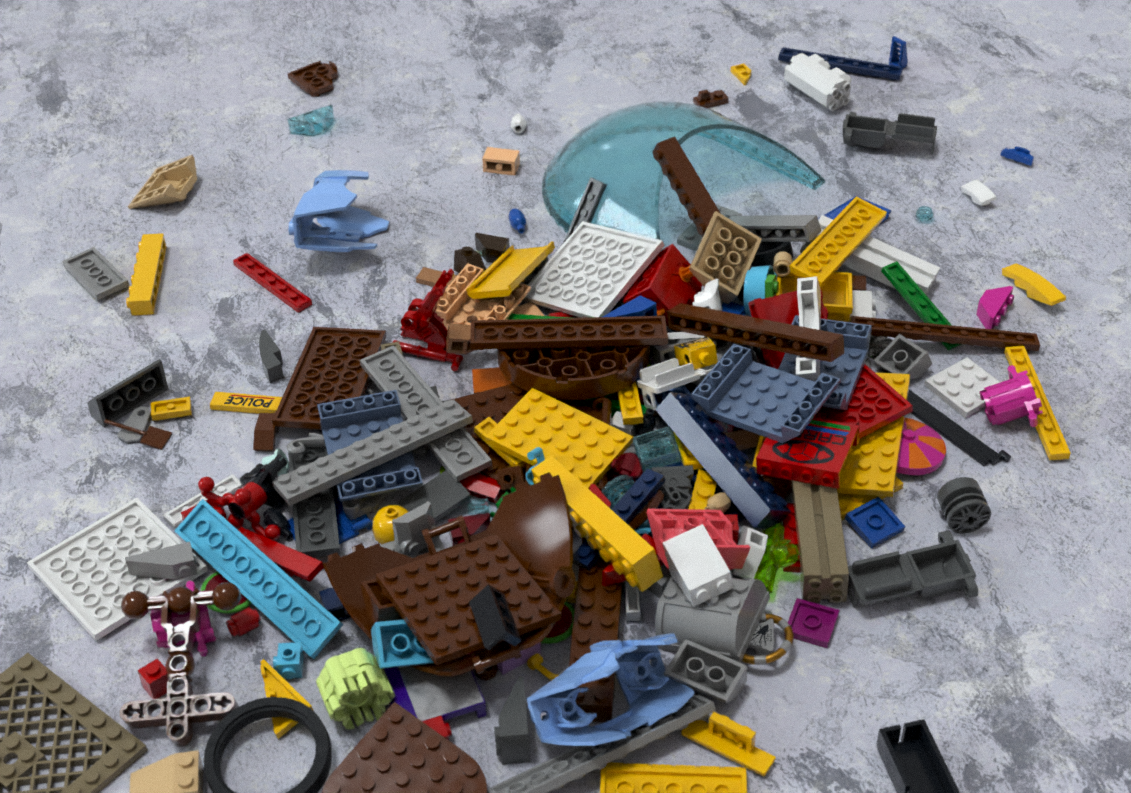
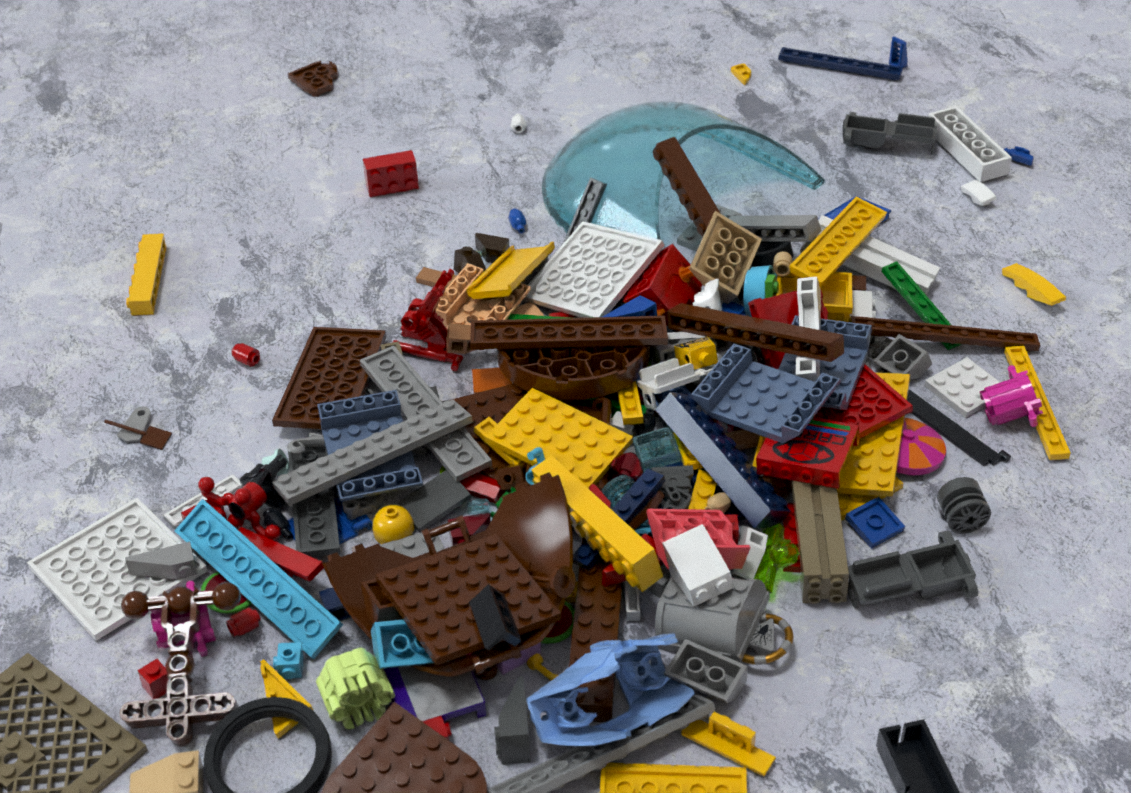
light grey plate [62,247,129,301] -> none
dark grey slope [87,359,169,428] -> none
tan slope [128,155,197,209] -> none
yellow plate [151,396,192,421] -> none
yellow tile [210,392,282,414] -> none
red tile [233,253,313,313] -> none
reddish brown slope [253,413,279,451] -> none
dark grey slope [259,330,284,383] -> none
clear light blue slope [288,105,335,137] -> none
light blue piece [288,170,389,252] -> none
light grey slope [392,501,440,556] -> none
light nougat brick [482,147,520,175] -> none
reddish brown hinge [693,89,729,110] -> none
white brick [784,53,851,112] -> none
magenta tile [784,598,840,648] -> none
clear light blue plate [916,206,933,222] -> none
dark pink slope [976,286,1014,329] -> none
none -> red brick [231,343,260,367]
none -> red brick [363,150,419,197]
none -> white brick [928,106,1012,182]

